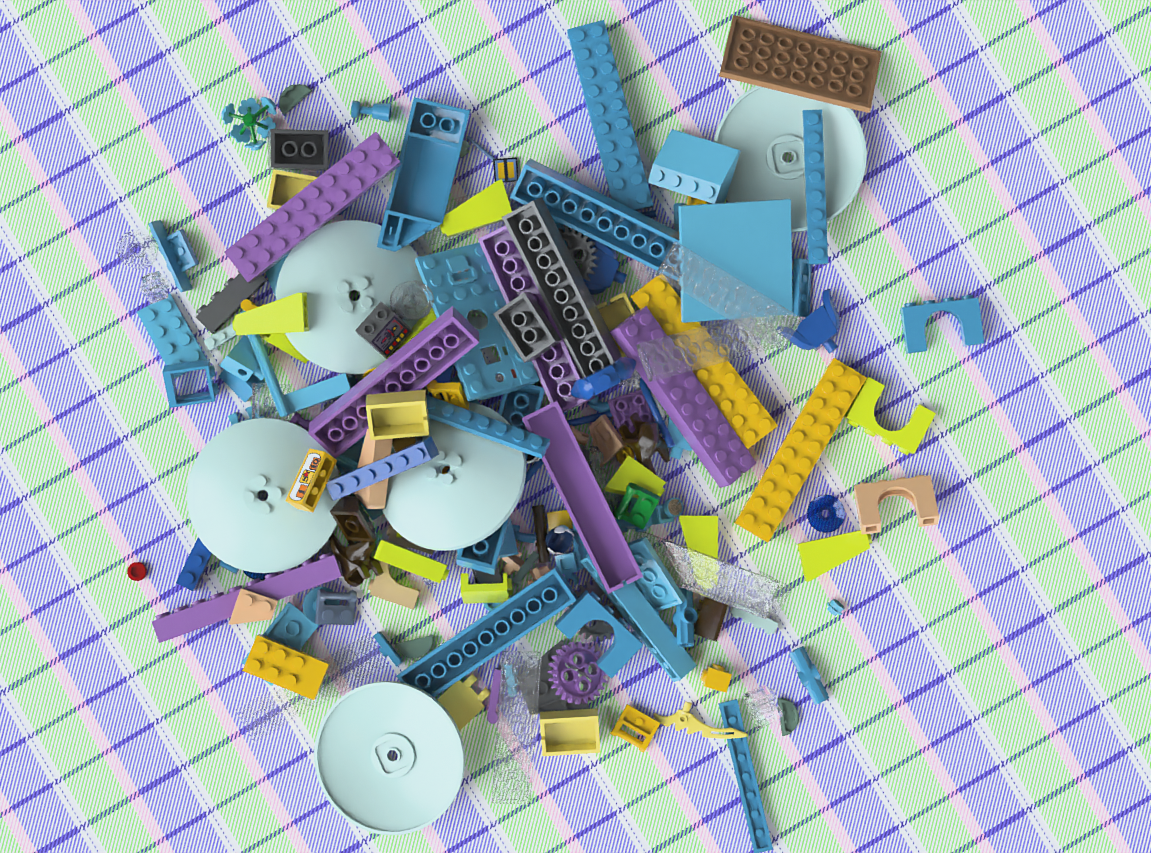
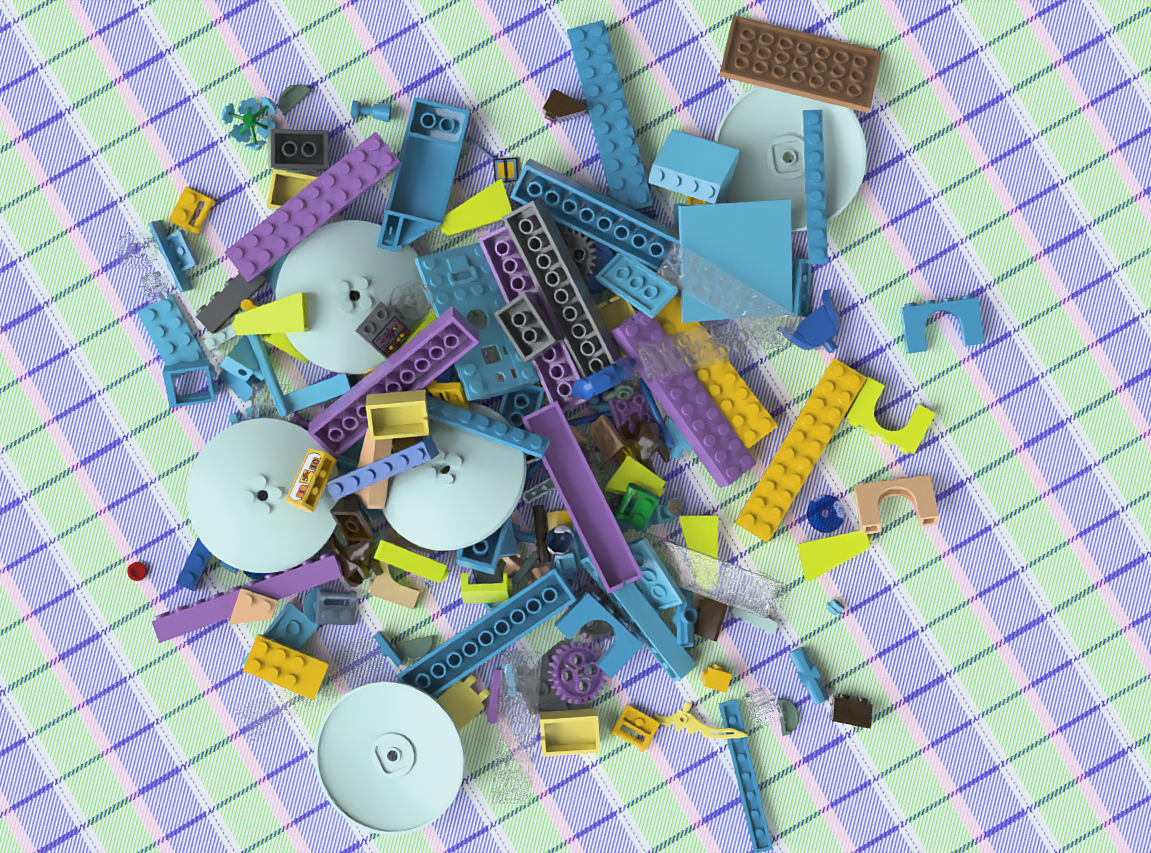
none -> yellow plate [169,186,216,236]
none -> light aqua piece [521,478,556,505]
none -> dark brown slope [542,88,587,123]
none -> medium azure plate [596,252,678,319]
none -> sand green plate [602,380,634,401]
none -> dark brown slope [829,693,873,729]

